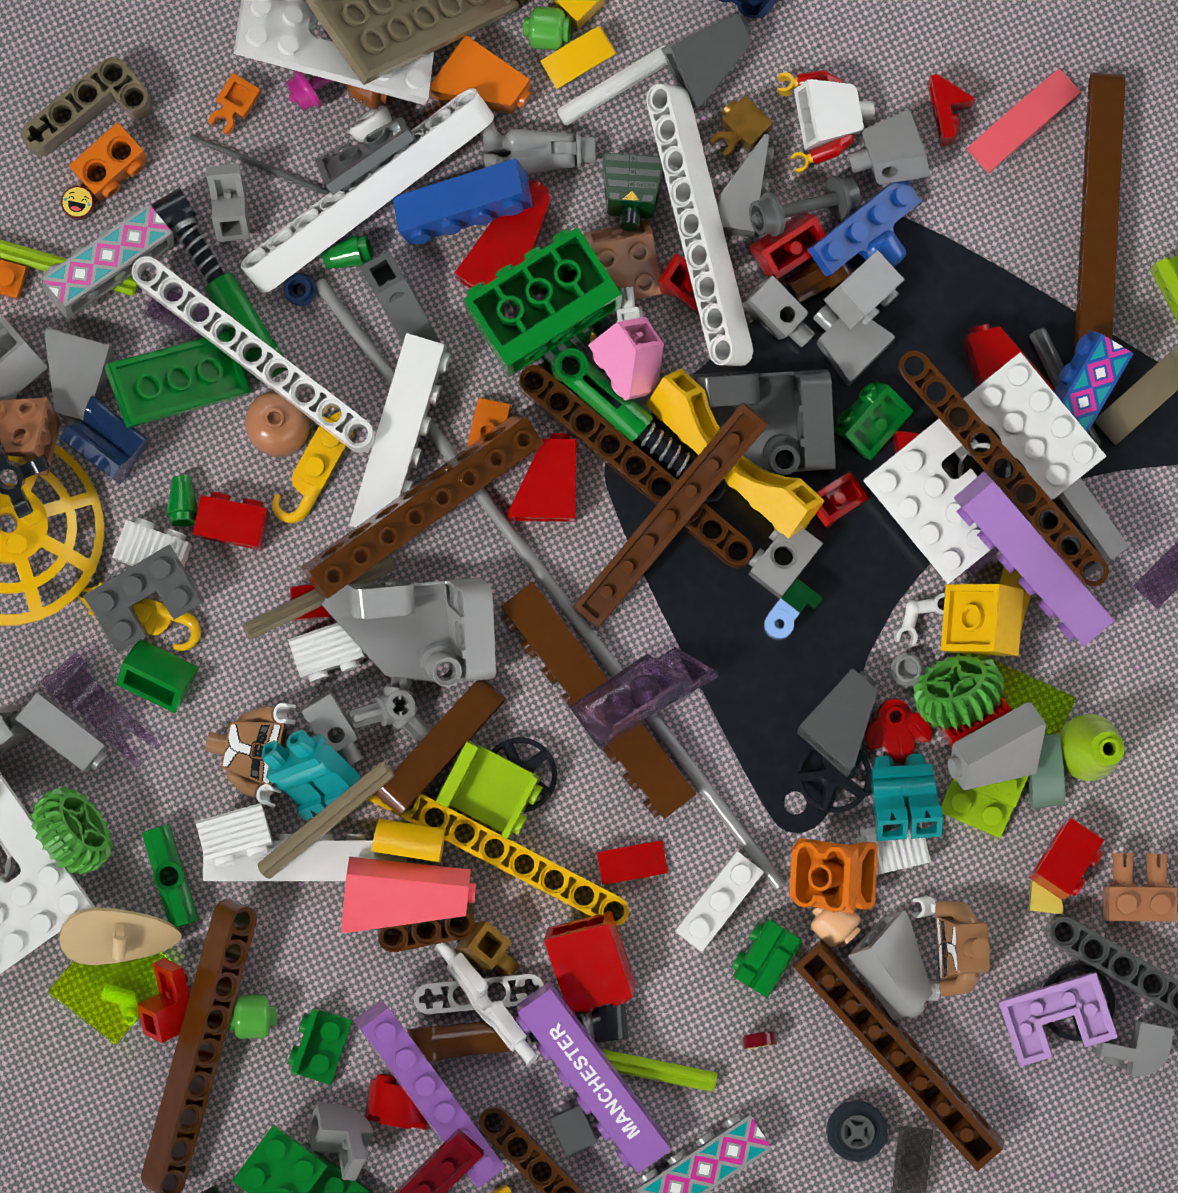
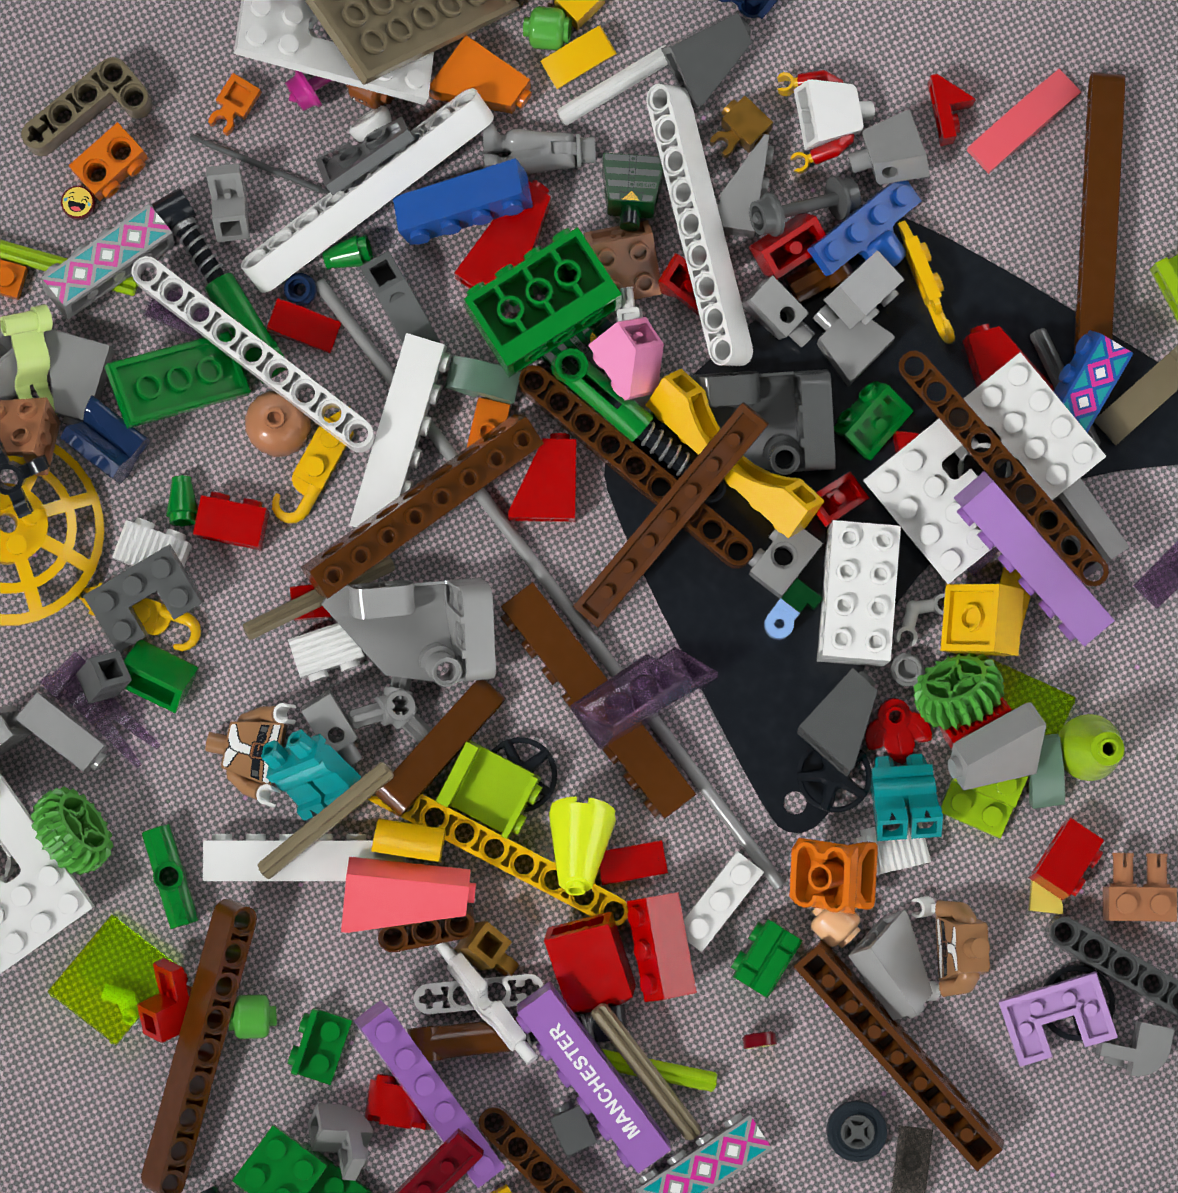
tan shield [59,907,182,965] -> none
white brick [195,803,274,868] -> none
none -> yellowish green flag [0,304,57,415]
none -> dark grey brick [76,650,132,704]
none -> red slope [267,298,342,354]
none -> sand green slope [445,356,521,404]
none -> neon yellow cone [549,797,616,895]
none -> dark tan axle [591,1003,702,1141]
none -> slope [626,892,697,1002]
none -> white brick [817,520,901,667]
none -> yellow plate [897,221,955,344]

